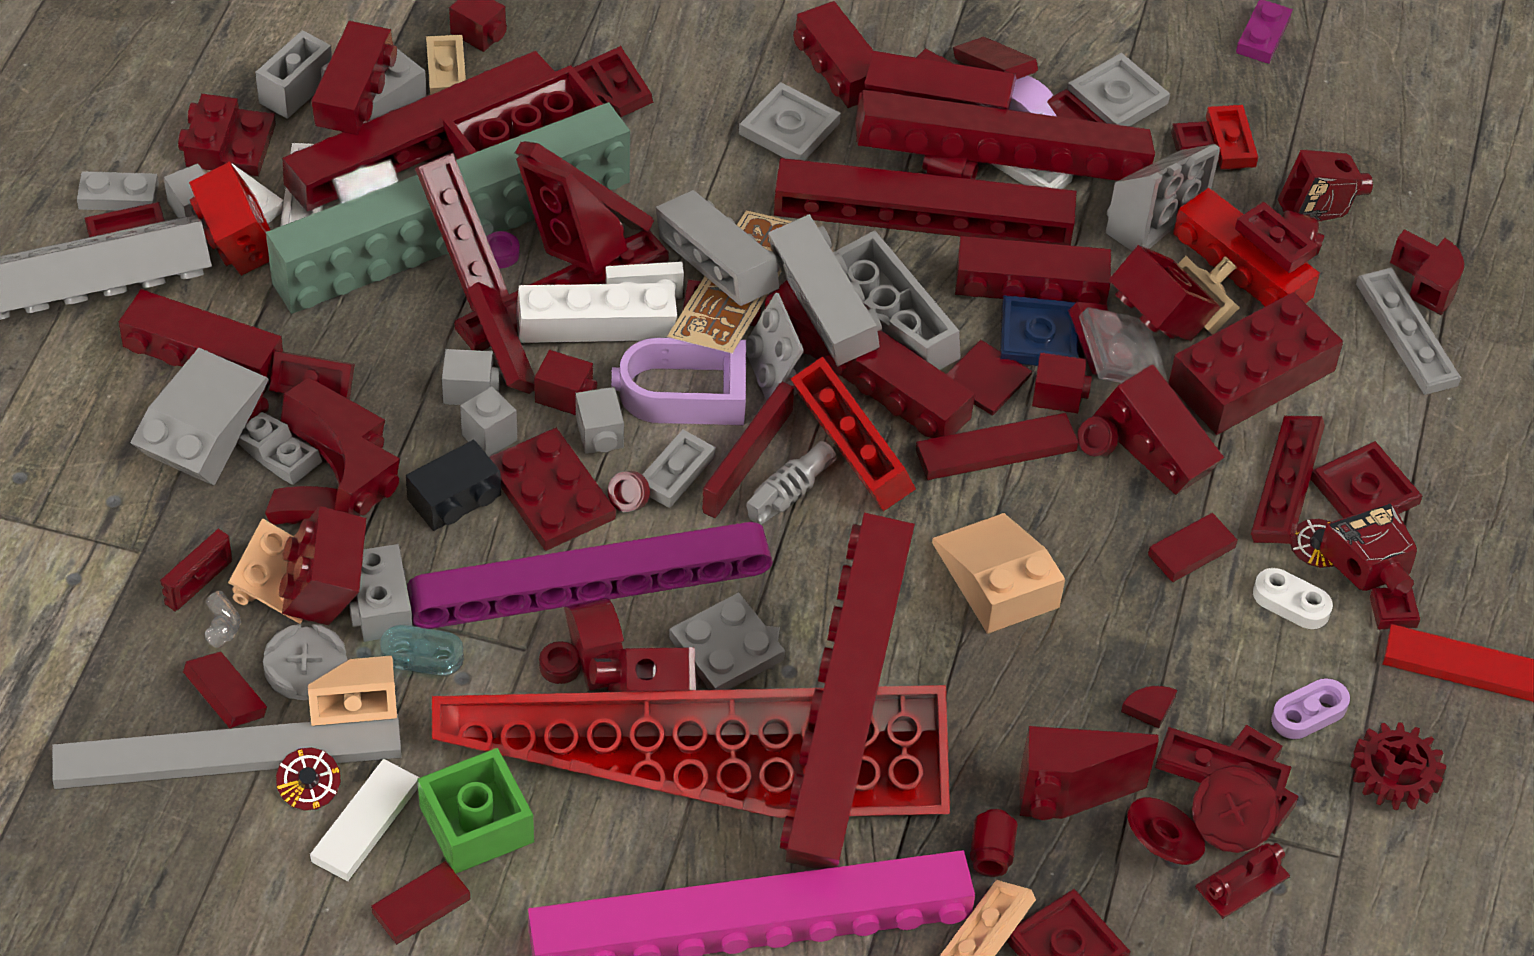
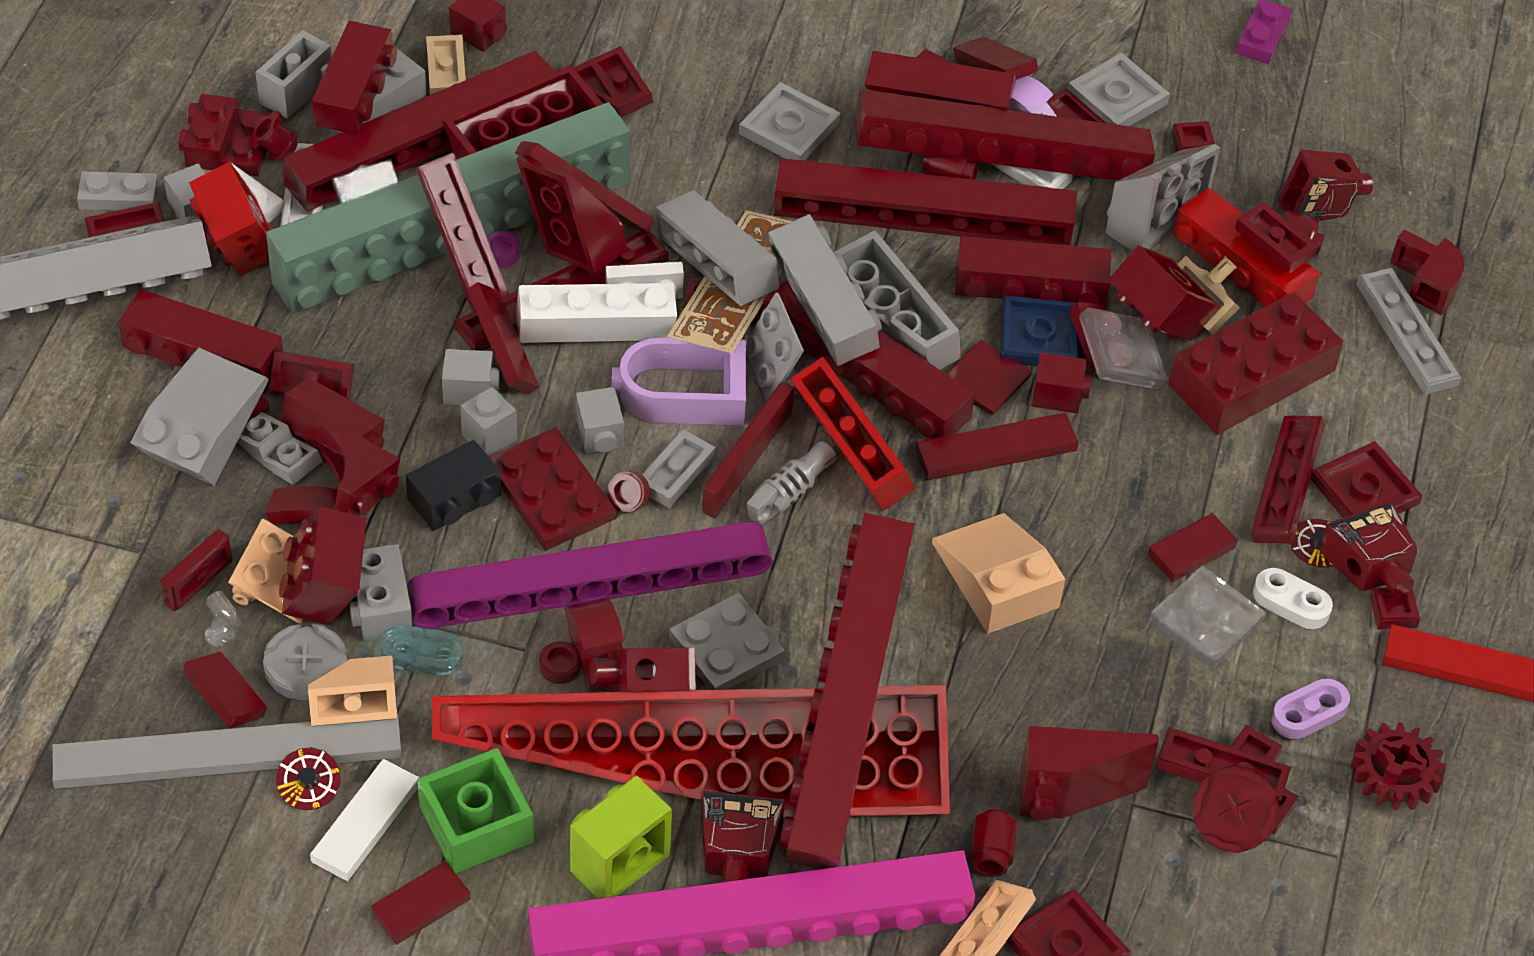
dark red brick [534,349,597,415] -> none
dark red brick [793,1,873,108] -> none
dark red tile [1078,417,1119,456] -> none
dark red wedge [1092,364,1224,495] -> none
dark red tile [1121,686,1178,728] -> none
dark red dish [1127,797,1205,865] -> none
dark red hinge [1195,843,1290,919] -> none
red plate [1206,105,1258,170] -> none
none -> dark red brick [248,111,298,160]
none -> lime brick [570,775,672,899]
none -> dark red torso [701,791,785,883]
none -> clear plate [1149,566,1266,670]

